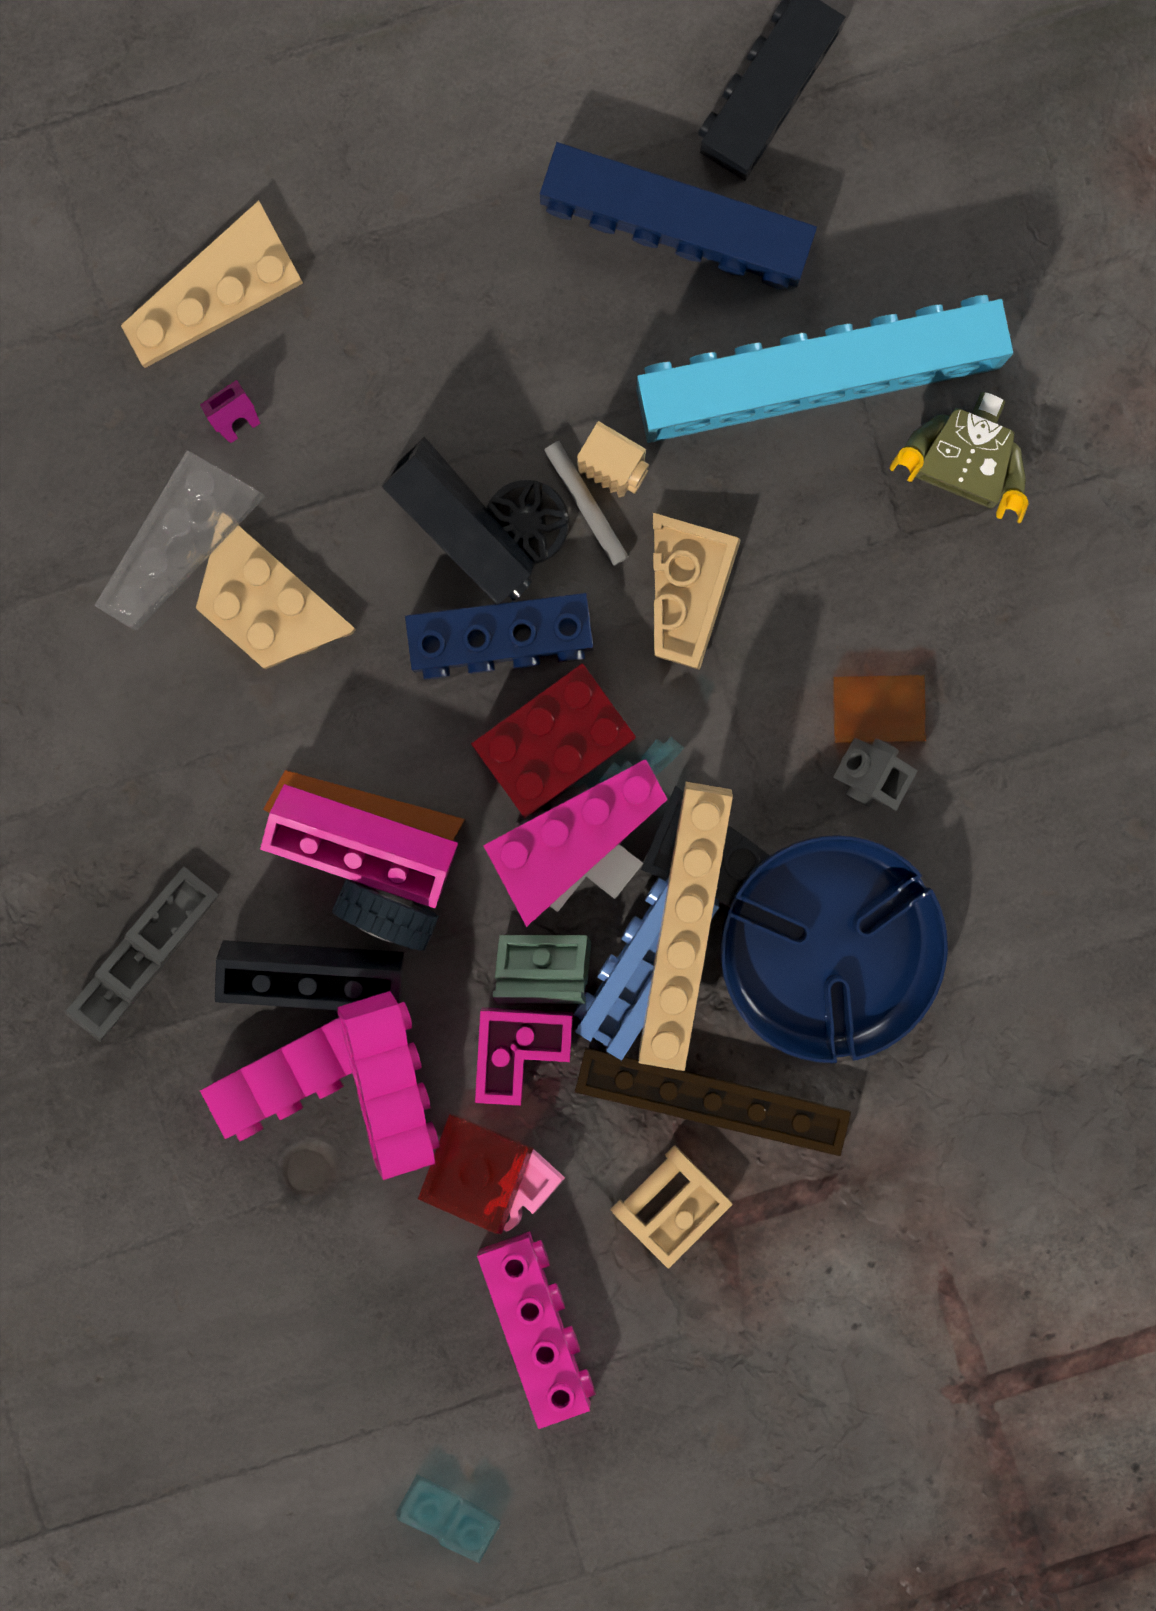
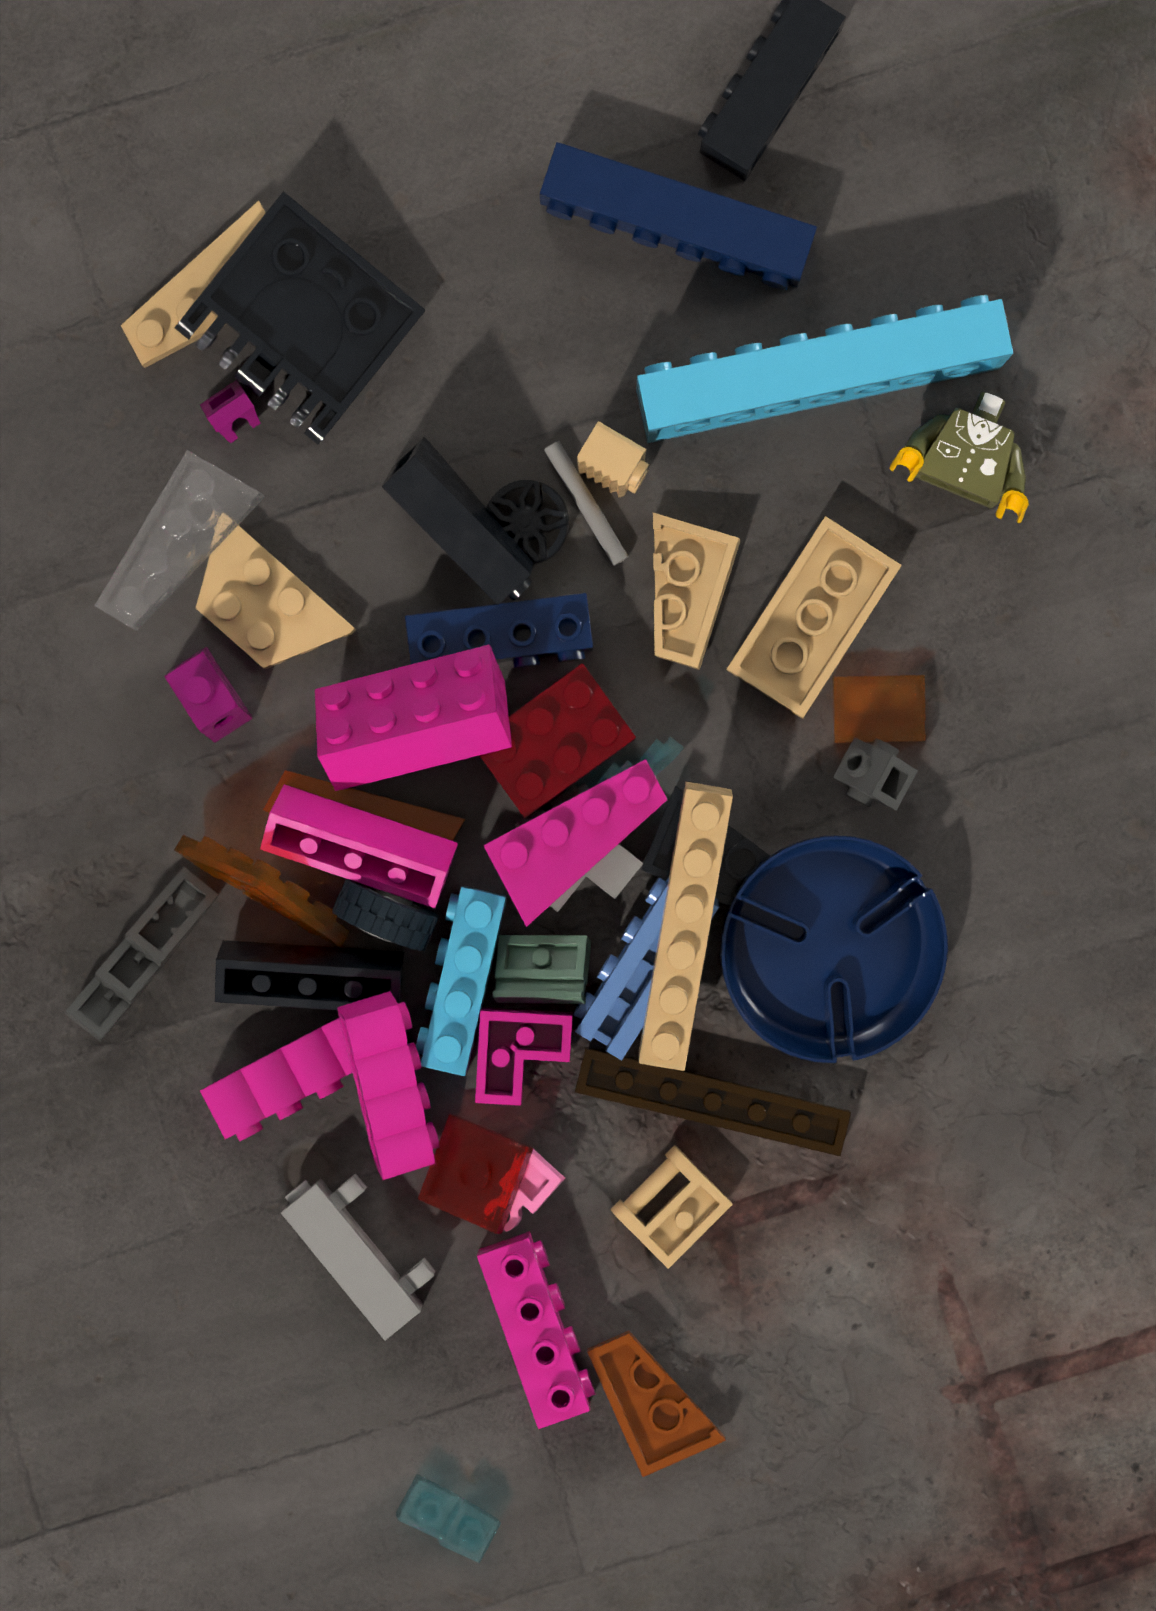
none -> magenta torso [164,646,253,743]
none -> black hinge [174,191,426,445]
none -> clear orange plate [174,835,350,947]
none -> light grey brick [281,1173,436,1341]
none -> dark pink brick [315,644,512,791]
none -> medium azure brick [416,886,508,1076]
none -> dark orange wing [587,1330,726,1477]
none -> tan plate [726,516,902,719]

